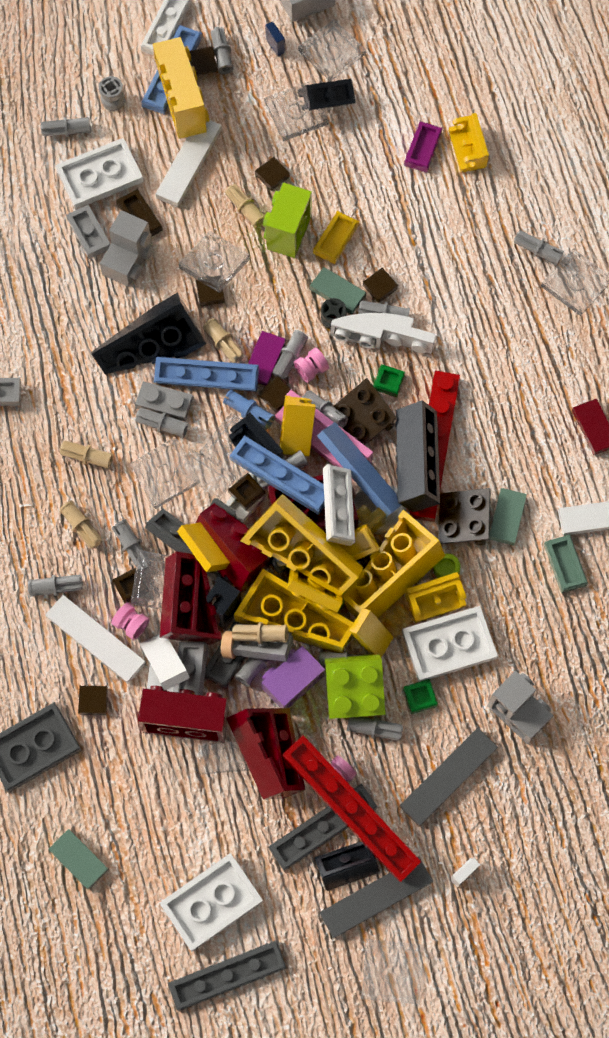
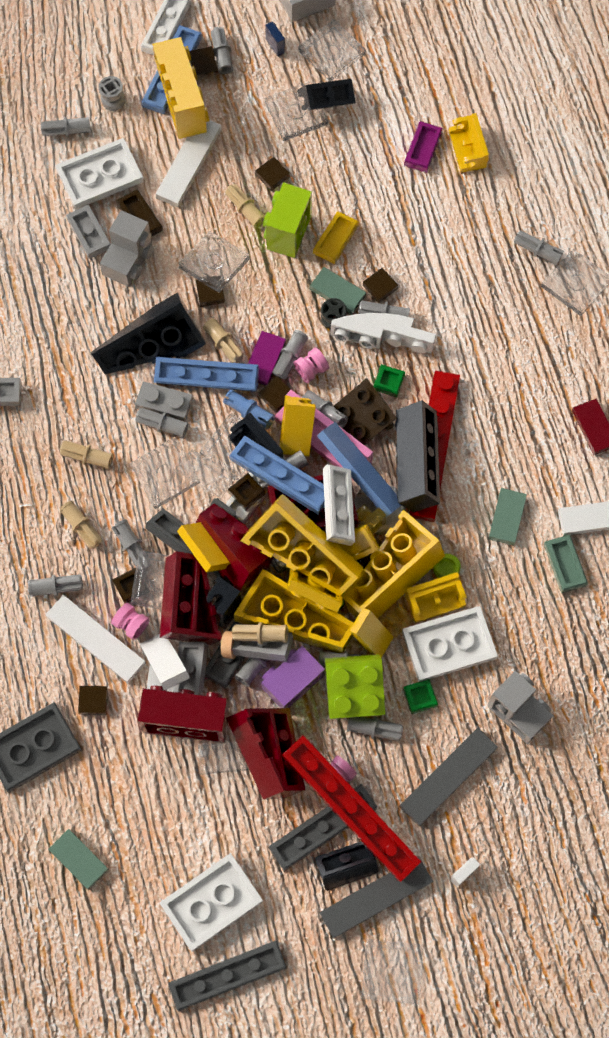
dark brown hinge [438,488,491,546] -> none

